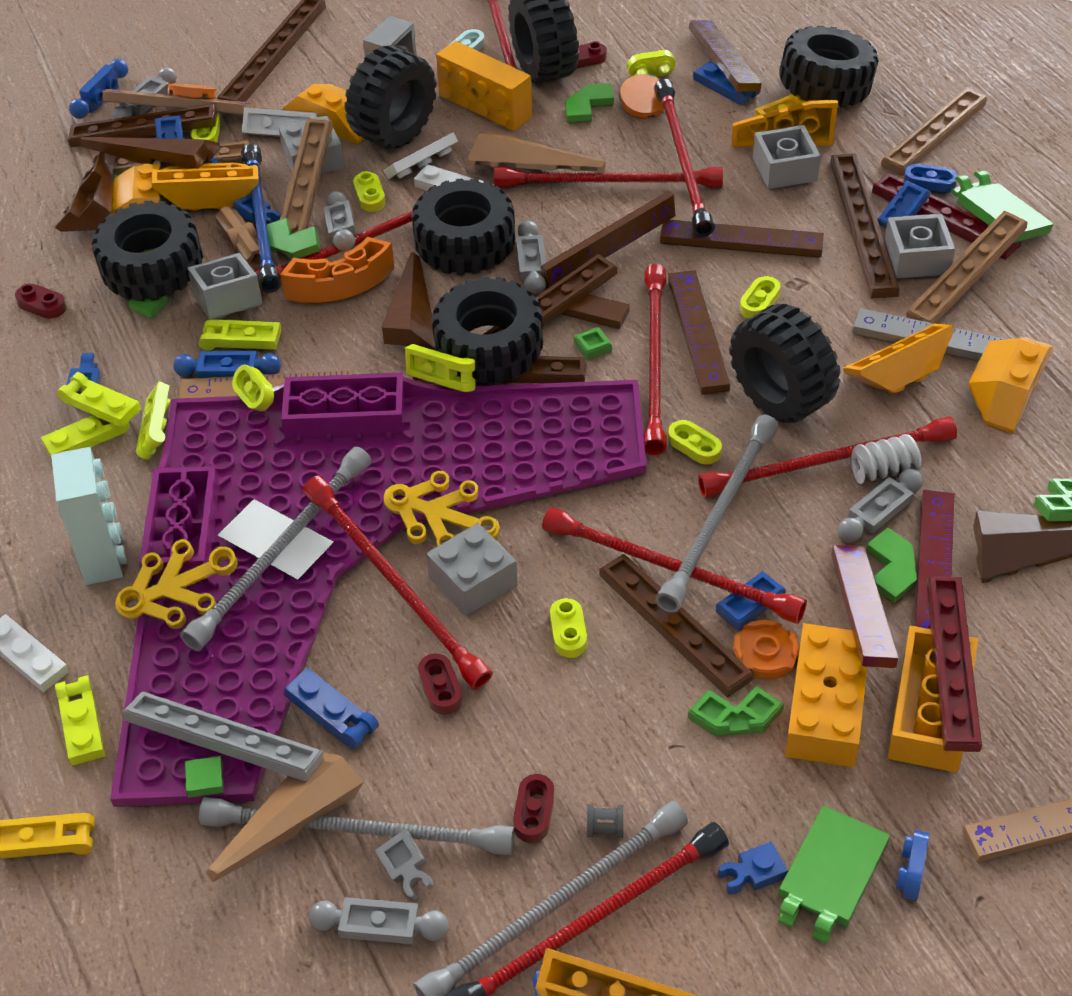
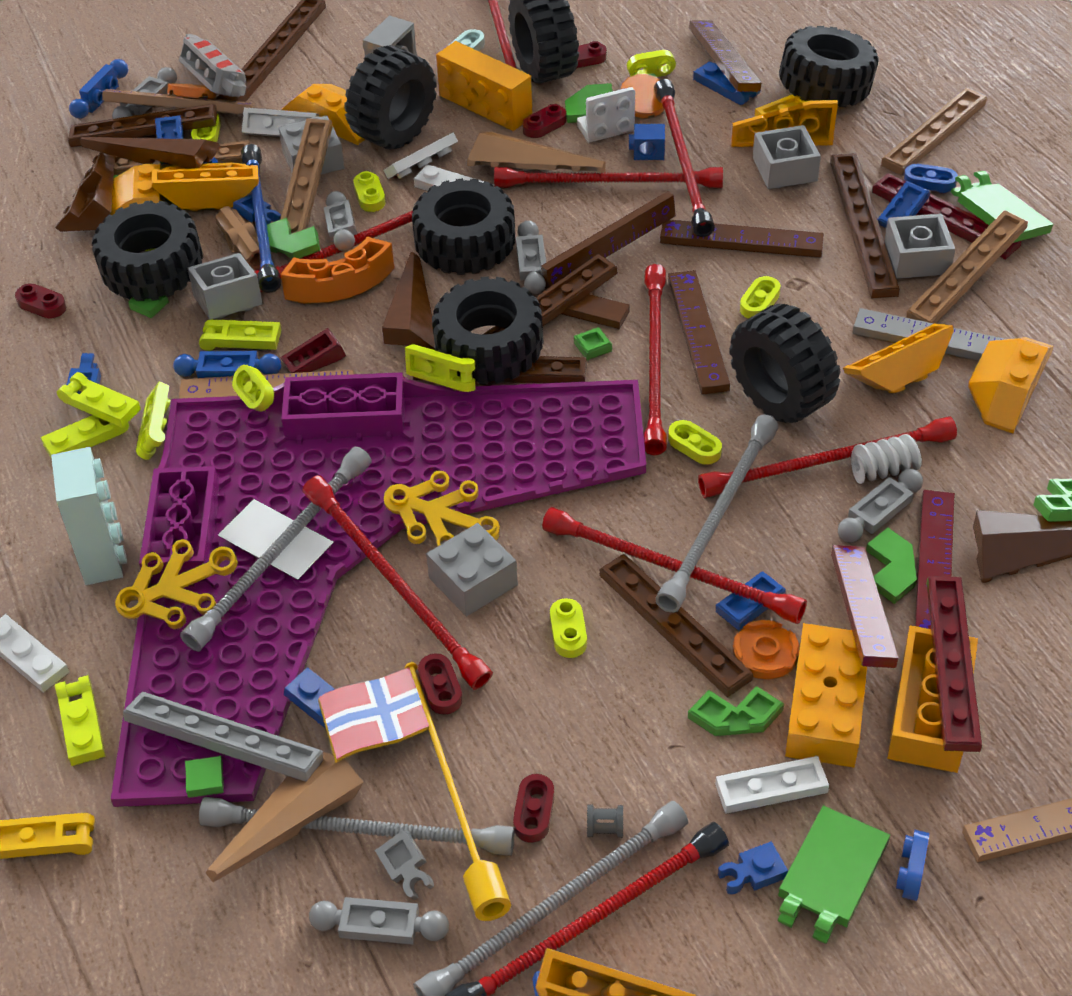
none -> light grey hinge [179,34,246,97]
none -> dark red slope [280,328,346,373]
none -> flag [318,662,511,921]
none -> dark red plate [522,104,566,138]
none -> white bracket [577,87,635,143]
none -> blue brick [629,124,665,160]
none -> white plate [715,756,829,814]

